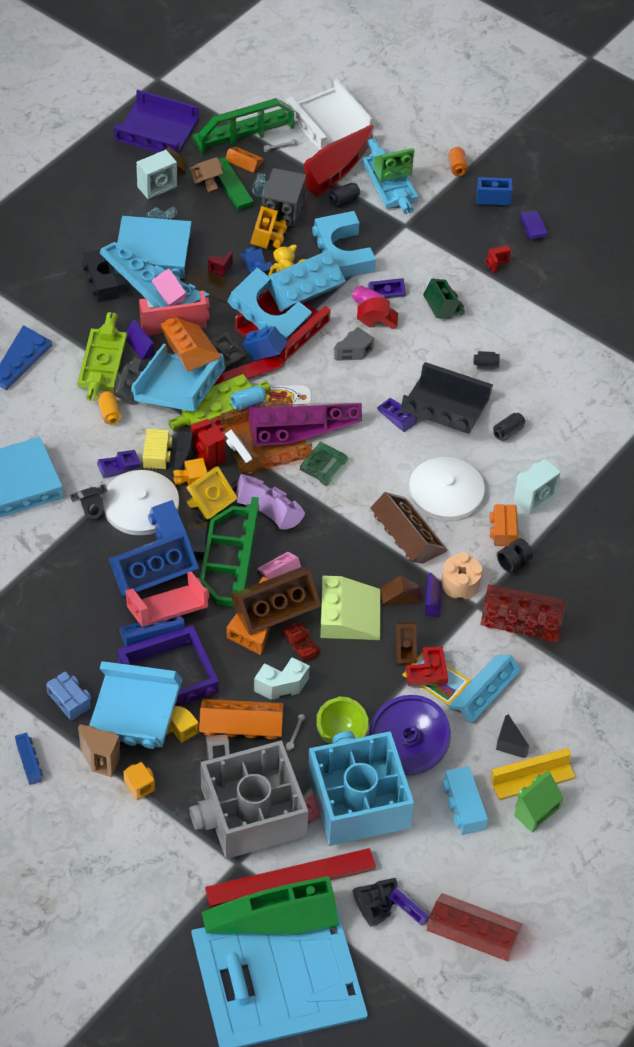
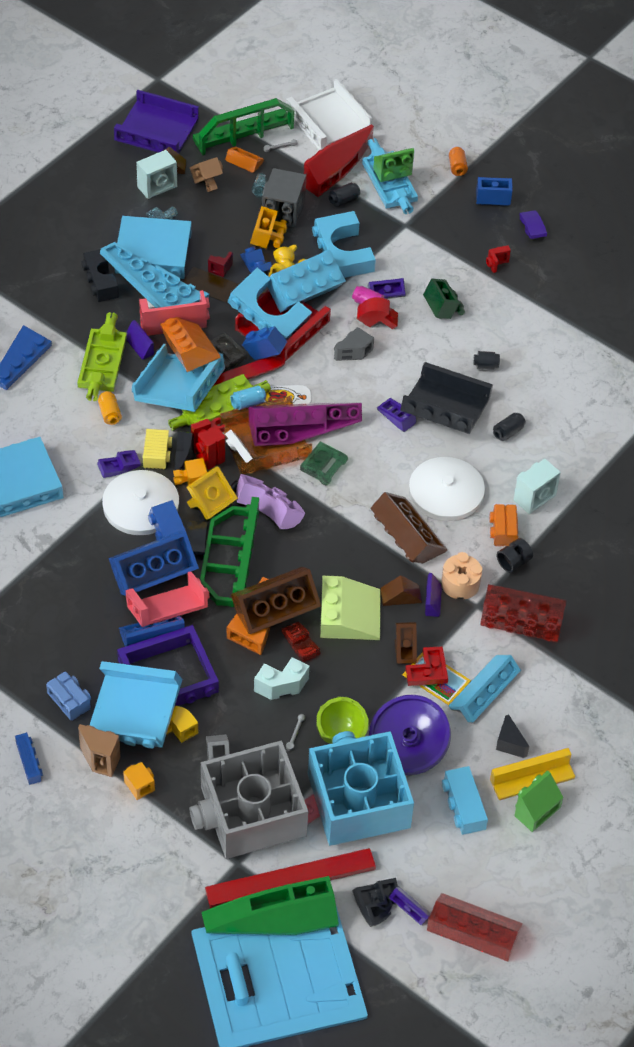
black tile [70,484,108,519] -> none
dark grey hinge [114,357,141,404] -> none
bright pink slope [152,269,186,306] -> none
orange slope [199,699,284,739] -> none
green tile [216,157,253,210] -> none
bright pink slope [257,552,301,579] -> none

